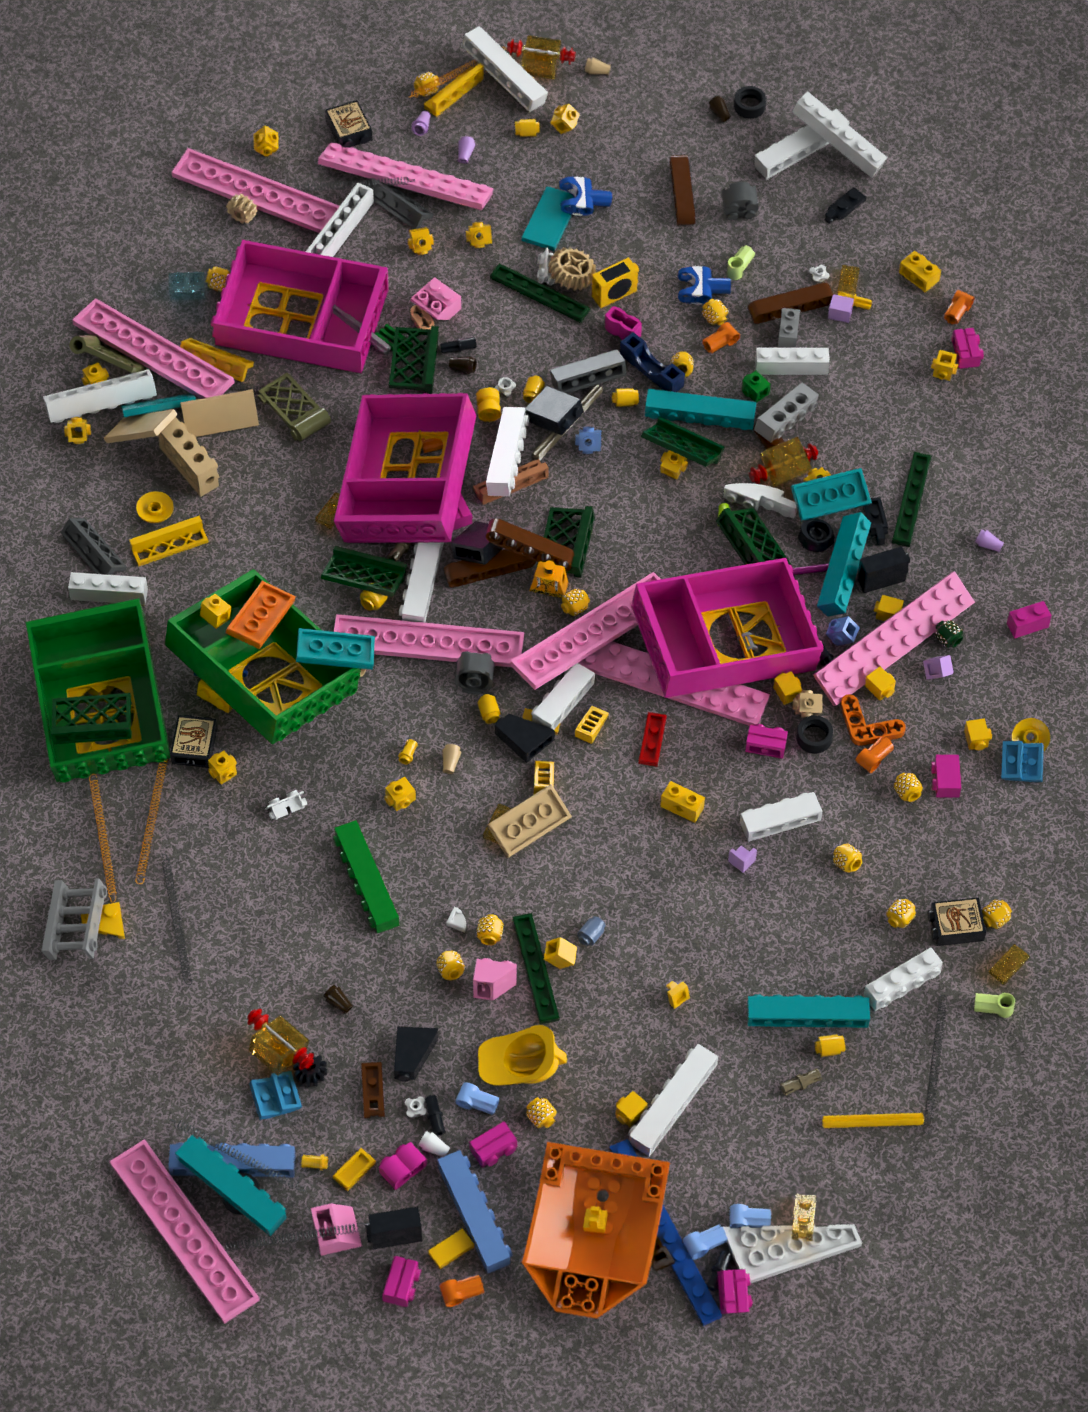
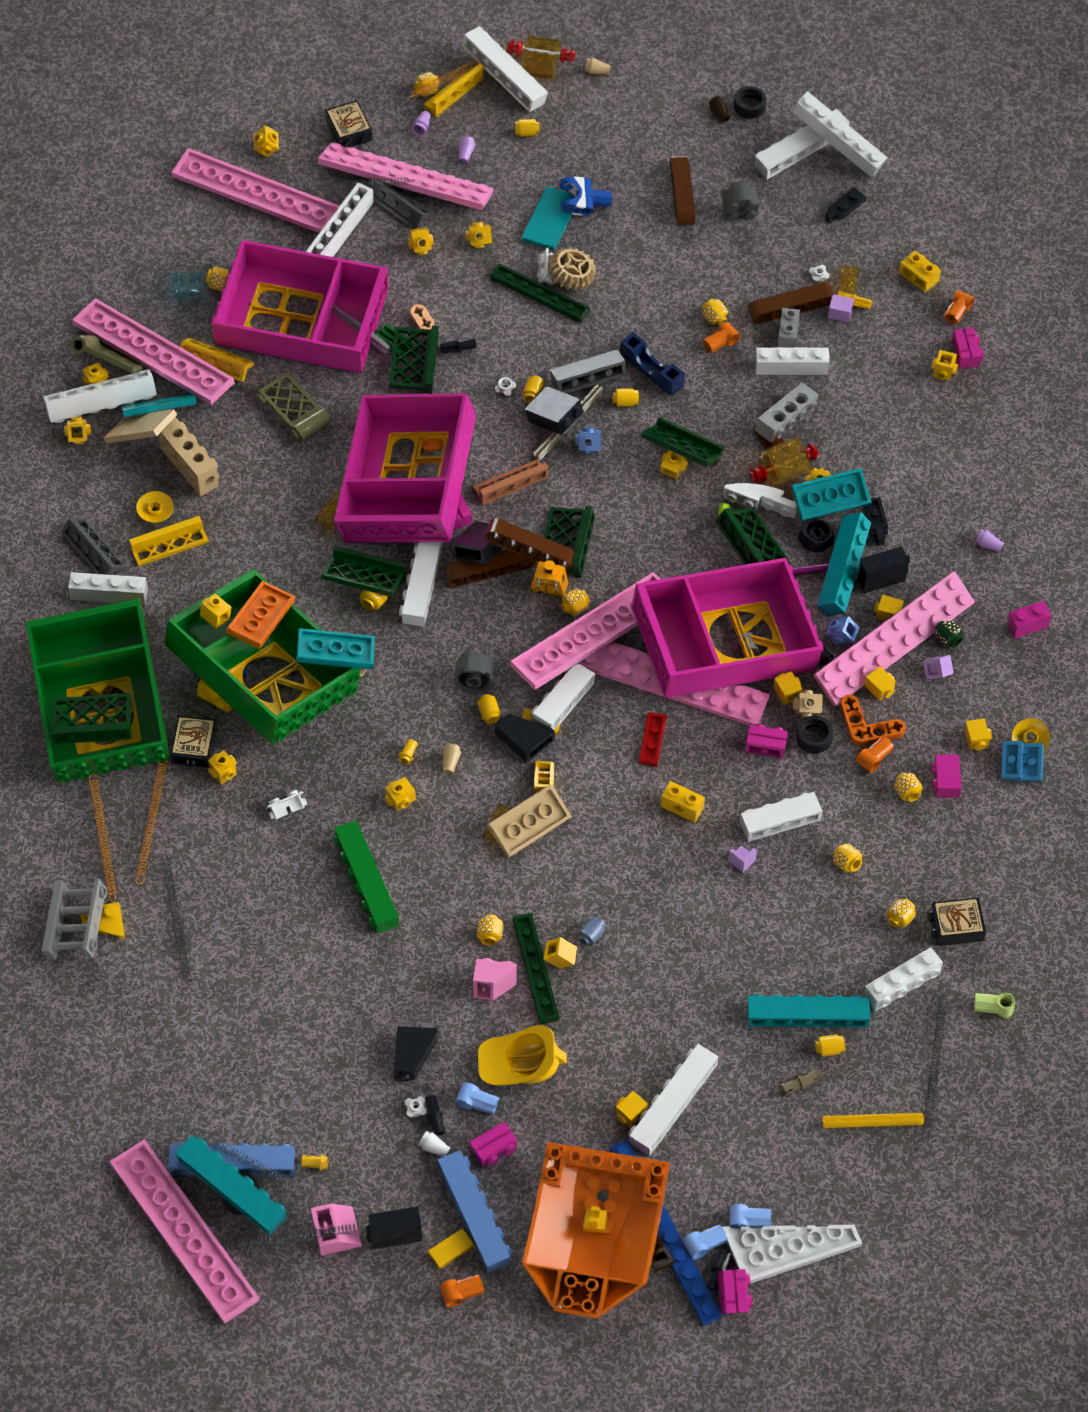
tan tile [181,389,259,437] -> none
tan gear [226,194,257,224] -> none
clear yellow brick [247,1009,314,1076] -> none
dark azure slope [249,1071,302,1120] -> none
black gear [293,1052,328,1088] -> none
dark brown cone [323,985,353,1014] -> none
yellow tile [332,1148,376,1191] -> none
bright pink plate [334,614,524,667] -> none
reddish brown plate [361,1062,385,1119] -> none
dark pink brick [379,1142,427,1190] -> none
dark pink brick [382,1256,421,1307] -> none
dark tan pin [387,543,412,561] -> none
bright pink slope [410,277,461,320] -> none
yellow head [436,951,465,980] -> none
white tile [446,906,466,933] -> none
dark brown cone [449,356,477,374] -> none
yellow wheel [476,387,501,422] -> none
white brick [486,407,529,497] -> none
yellow head [526,1097,557,1128] -> none
yellow brick [550,103,580,134] -> none
yellow slope [575,706,609,744] -> none
yellow brick [591,257,639,308] -> none
dark pink brick [605,306,642,340] -> none
teal brick [645,389,756,430] -> none
yellow tile [666,981,690,1009] -> none
yellow head [670,352,694,377] -> none
blue connector [678,266,731,304] -> none
yellowish green piece [727,245,755,280] -> none
green brick [742,371,771,403] -> none
clear yellow plate [791,1194,816,1241] -> none
dark green tile [892,452,932,547] -> none
yellow head [982,900,1012,929] -> none
clear yellow plate [989,944,1030,985] -> none

